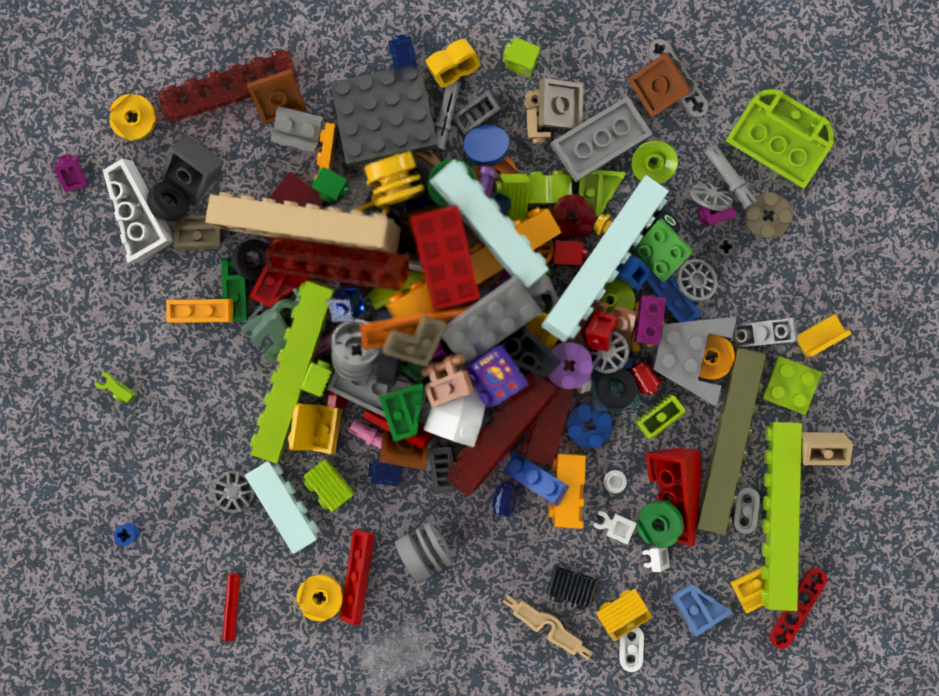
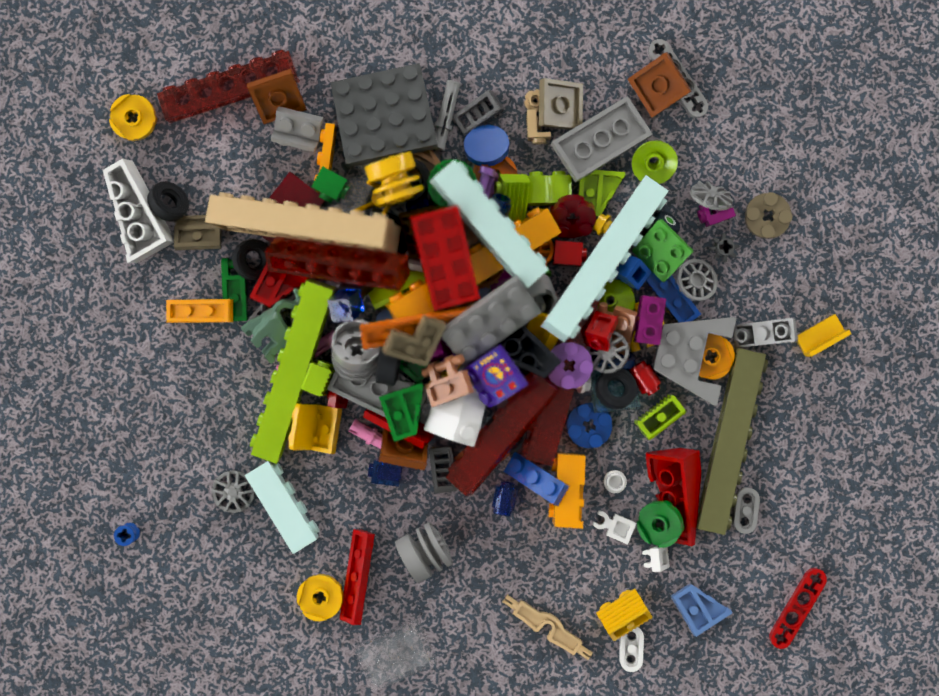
magenta bracket [54,154,88,193] -> none
lime plate [94,372,138,404] -> none
dark grey slope [160,135,224,205] -> none
red axle [222,573,241,641] -> none
lime brick [304,458,355,512] -> none
clear blue brick [388,34,417,71] -> none
yellow brick [425,39,481,88] -> none
lime brick [503,37,541,78] -> none
black brick [546,565,599,610] -> none
light grey pin [705,145,757,209] -> none
lime plate [725,89,834,189] -> none
yellow plate [730,565,765,614] -> none
lime plate [761,356,822,415] -> none
lime brick [761,422,802,611] -> none
tan brick [801,432,853,465] -> none

